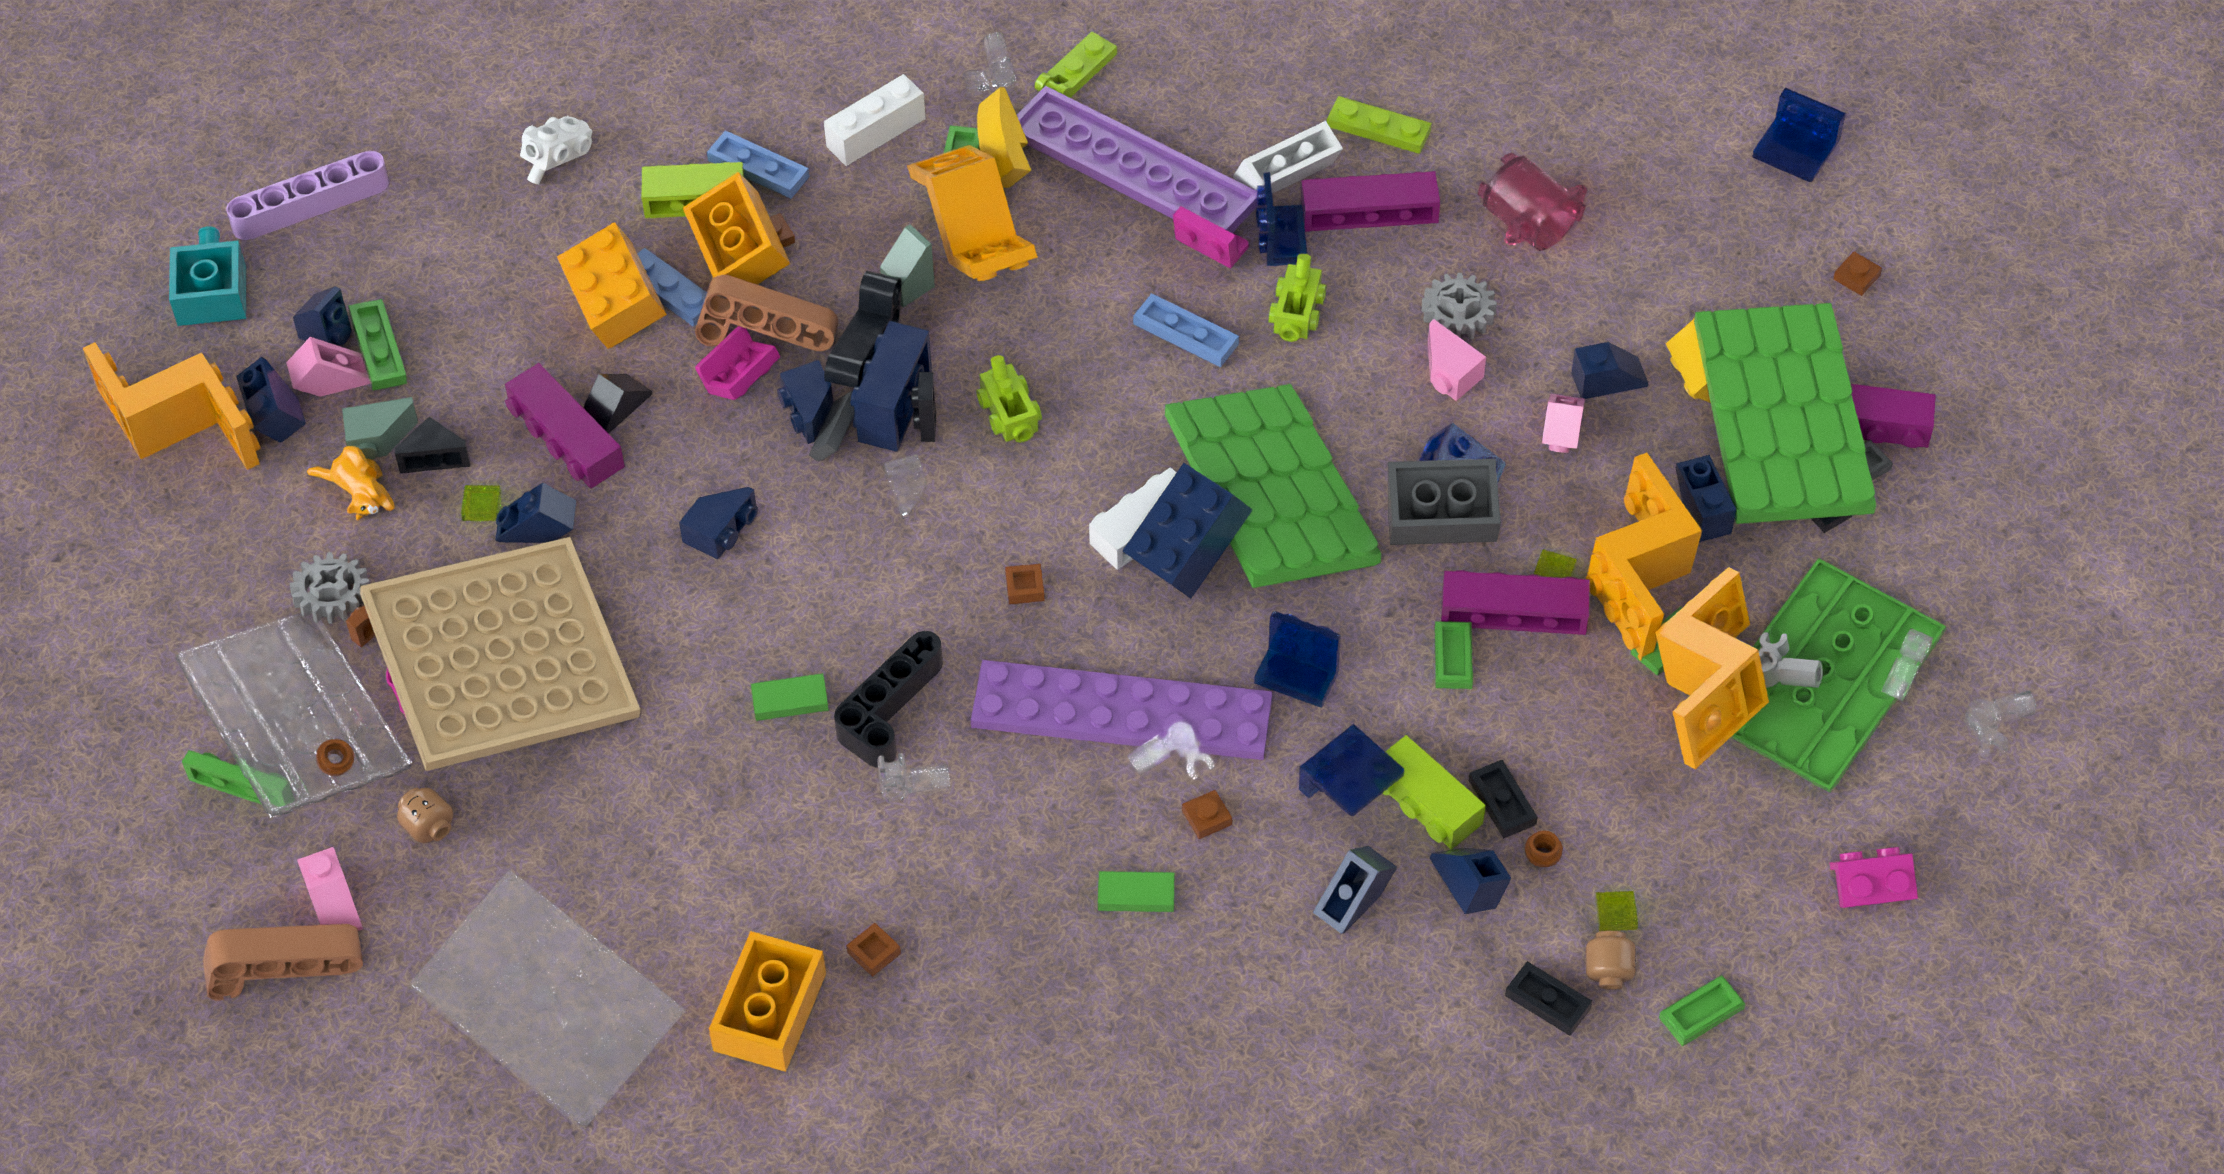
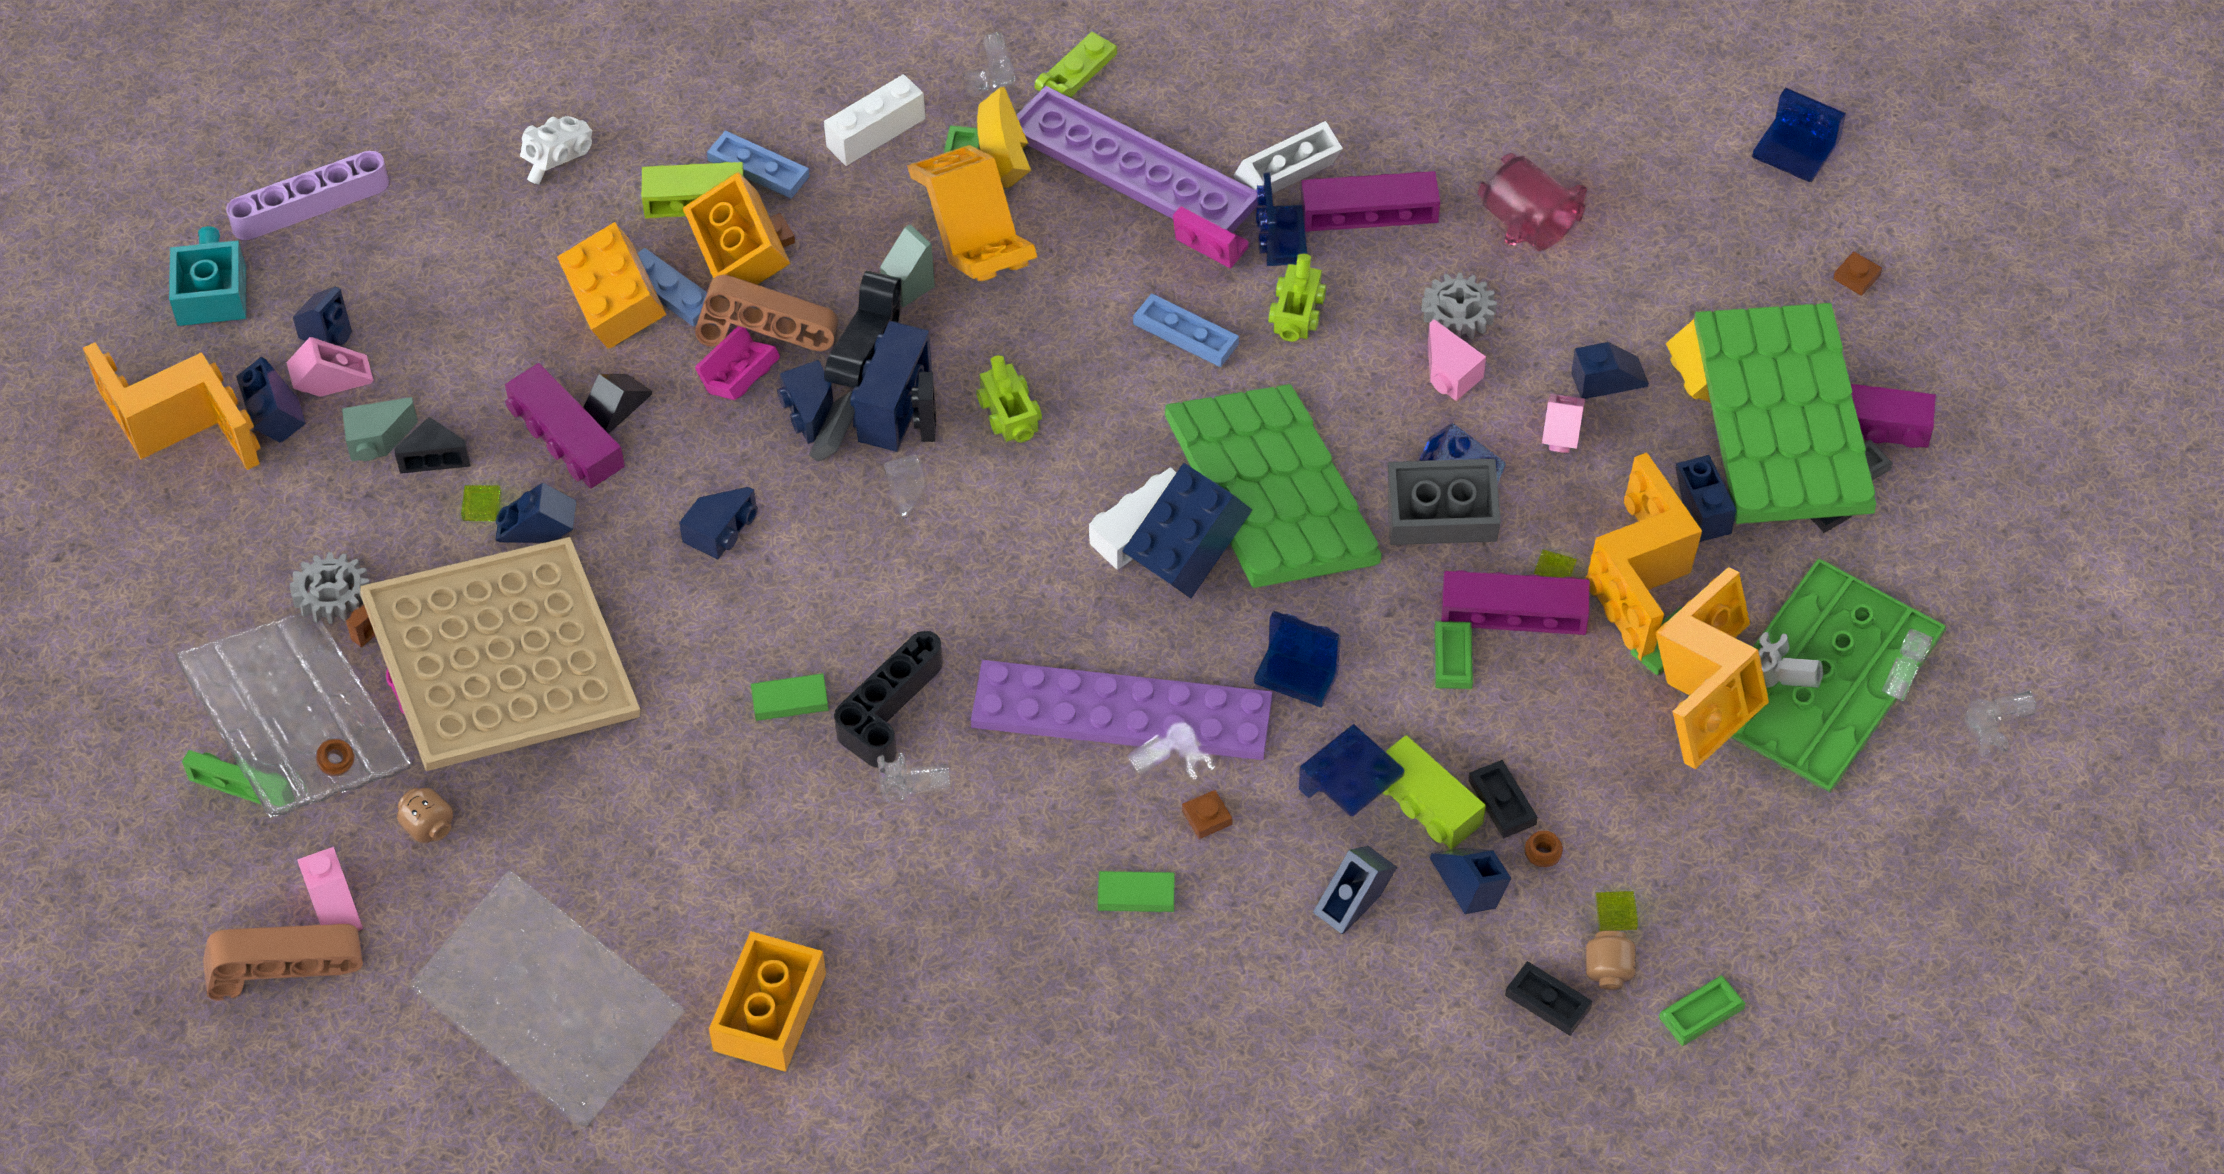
light orange animal [307,446,395,521] -> none
bright green plate [348,299,407,391] -> none
dark orange plate [846,923,901,977] -> none
dark orange plate [1005,564,1045,604] -> none
lime plate [1327,96,1432,154] -> none
dark pink bracket [1829,847,1918,908] -> none

